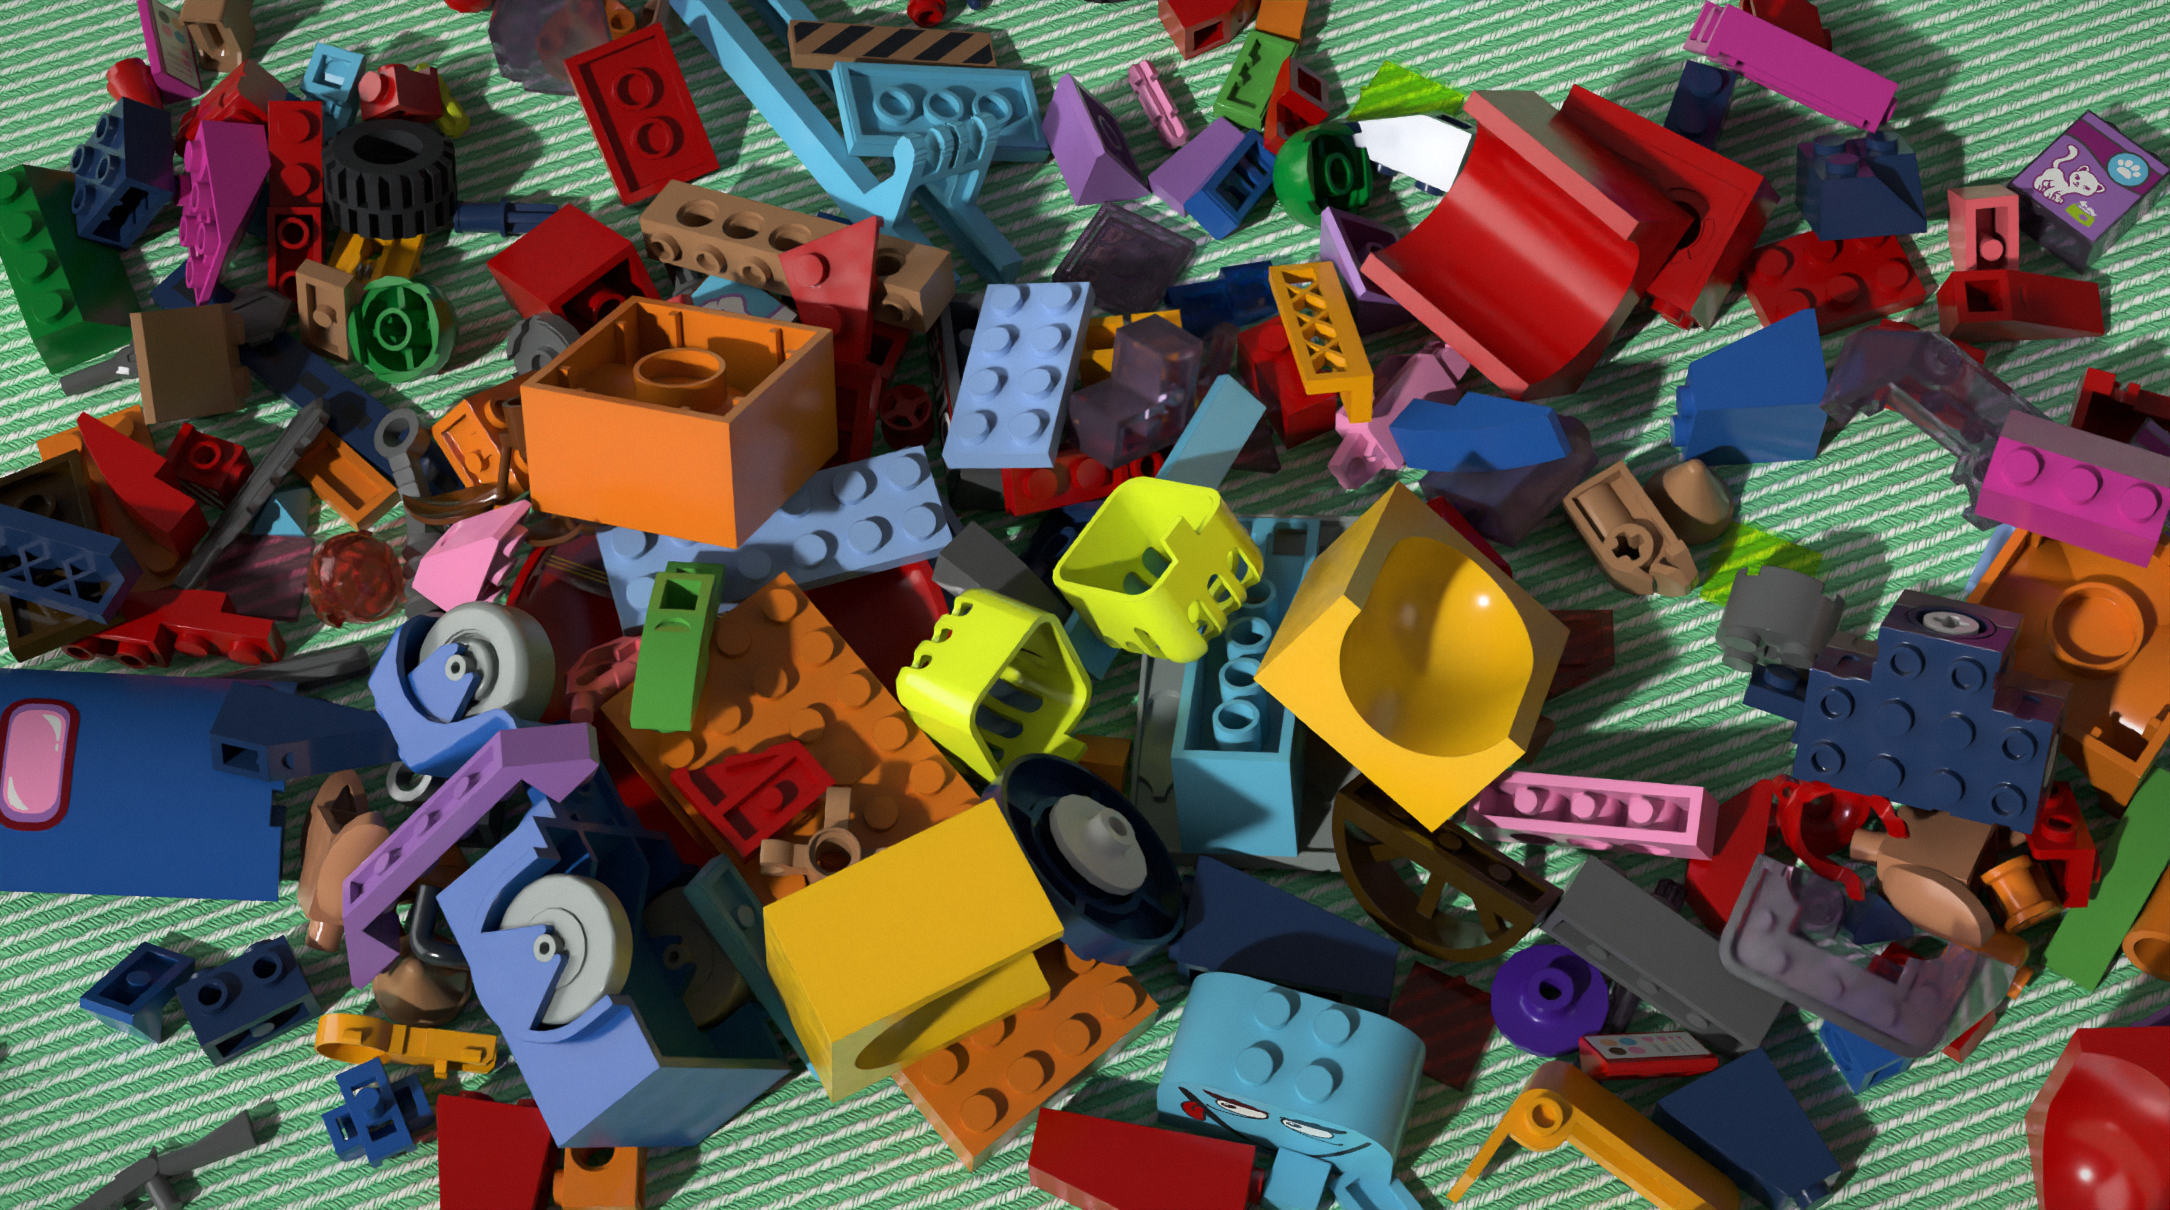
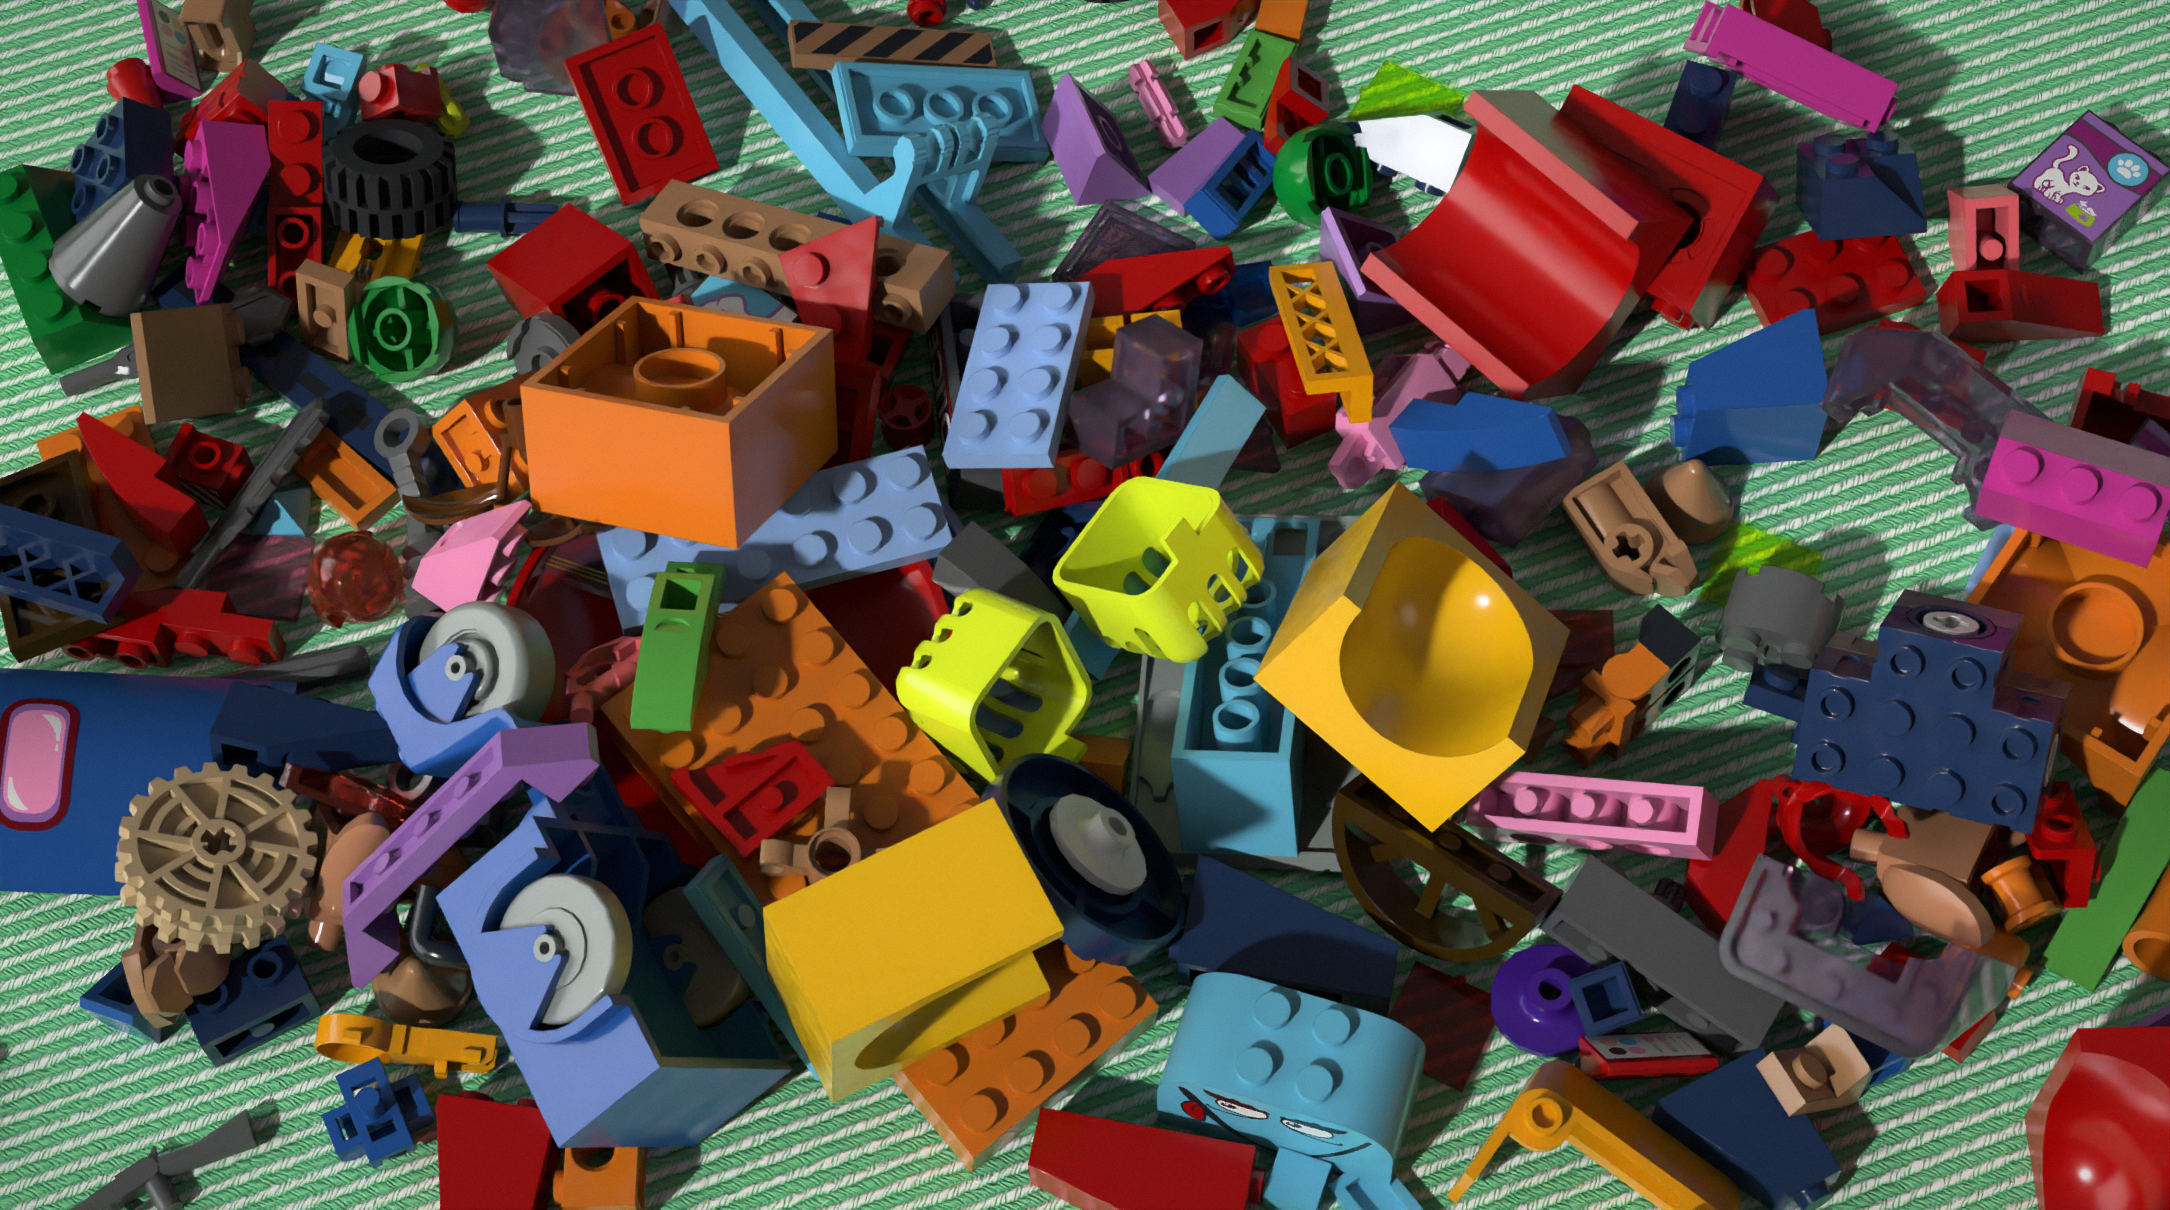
none -> dark grey cone [49,174,183,318]
none -> tan piece [115,762,318,954]
none -> medium nougat piece [121,923,234,1029]
none -> clear red wing [279,762,422,834]
none -> red slope [1073,245,1236,340]
none -> orange hips [1562,603,1701,768]
none -> dark blue slope [1567,961,1645,1039]
none -> medium nougat slope [1756,1021,1871,1117]

